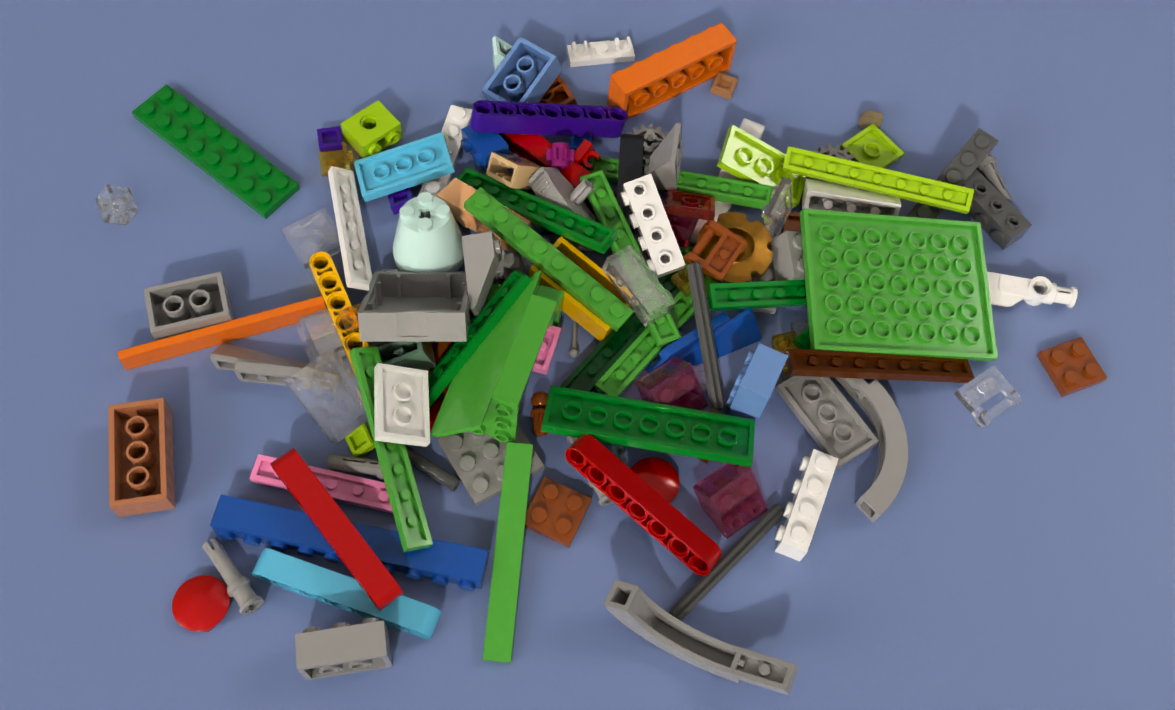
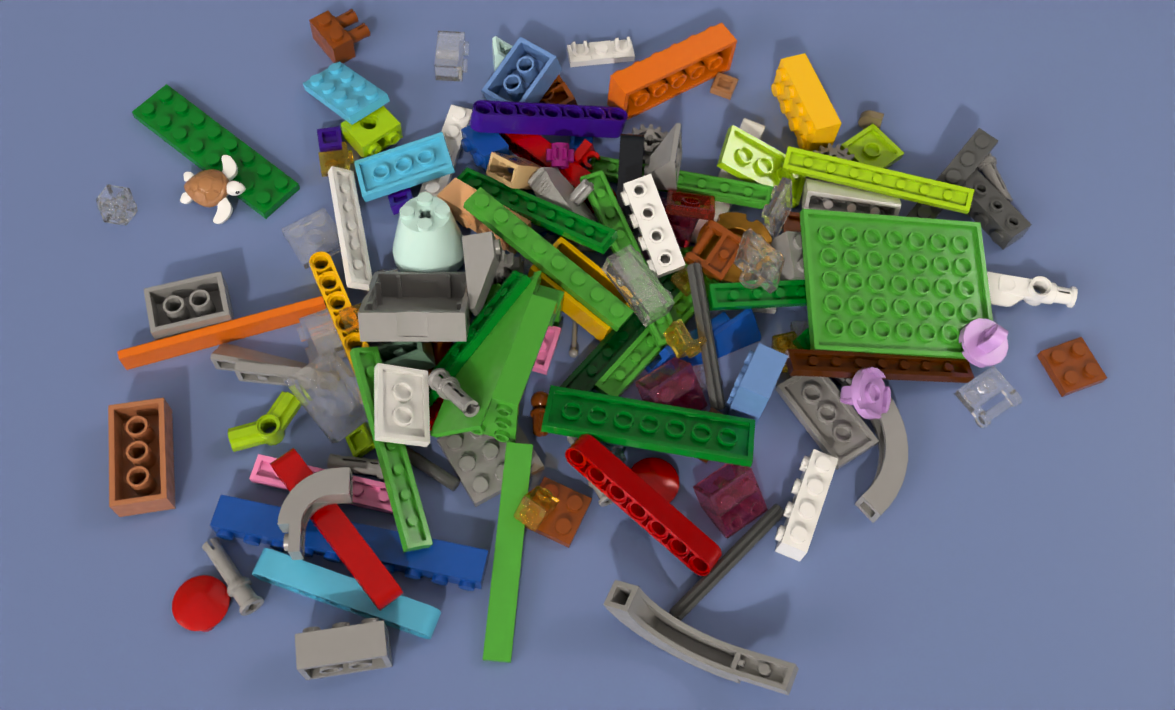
none -> animal [180,155,246,224]
none -> lime piece [227,391,303,452]
none -> light grey arch [277,467,353,560]
none -> medium azure plate [302,61,390,125]
none -> dark orange brick [309,9,371,63]
none -> light grey pin [428,368,480,417]
none -> clear brick [434,31,469,82]
none -> clear yellow bracket [514,485,560,531]
none -> clear yellow bracket [663,319,707,359]
none -> clear plate [734,228,785,294]
none -> yellow brick [771,53,842,152]
none -> lavender tile [840,367,891,420]
none -> lavender tile [958,318,1008,368]

